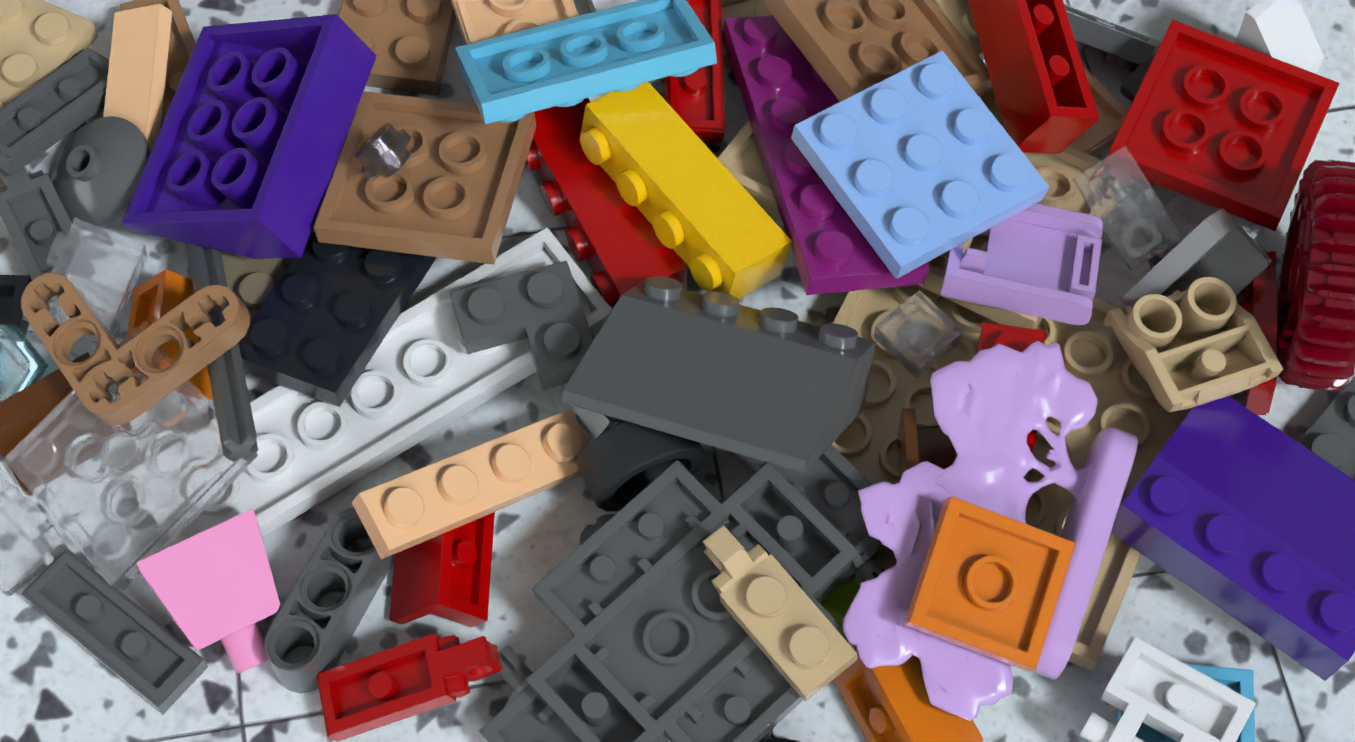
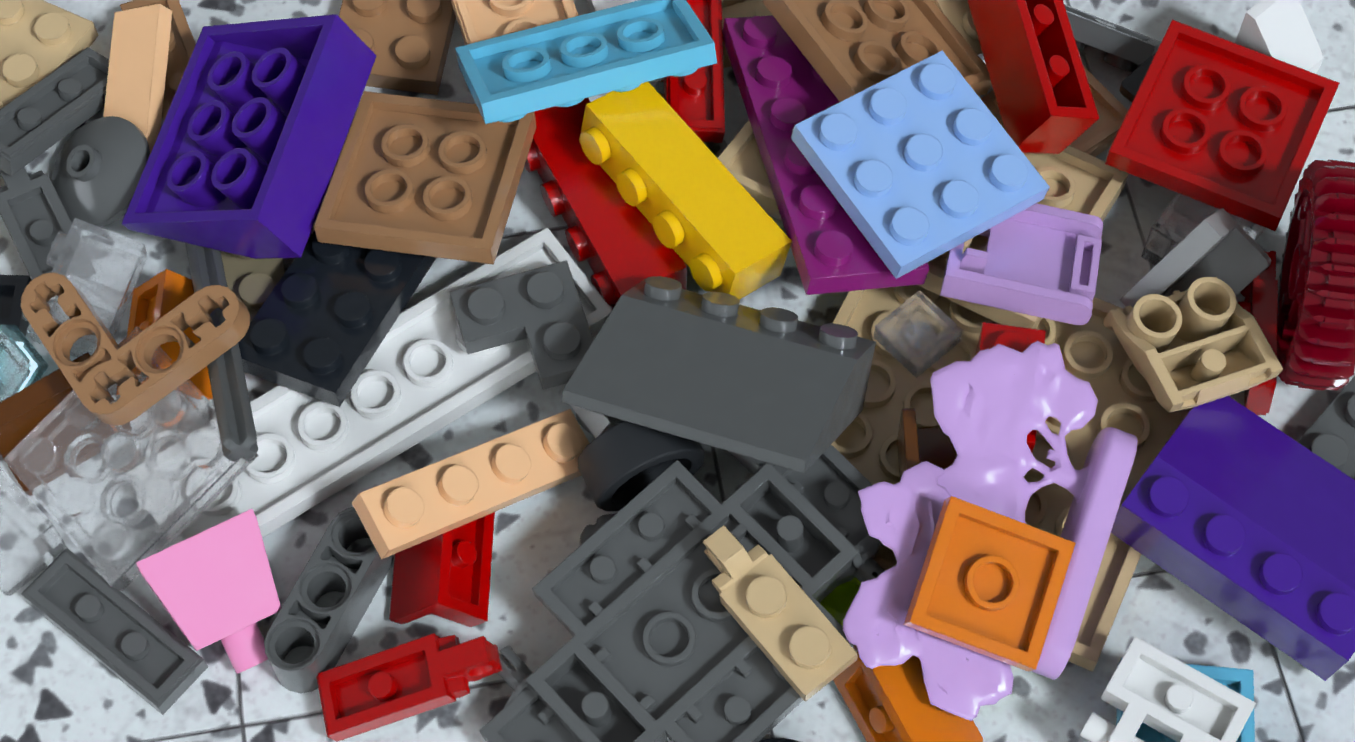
clear smoke plate [355,123,411,179] -> none
clear hips [1072,145,1184,271] -> none

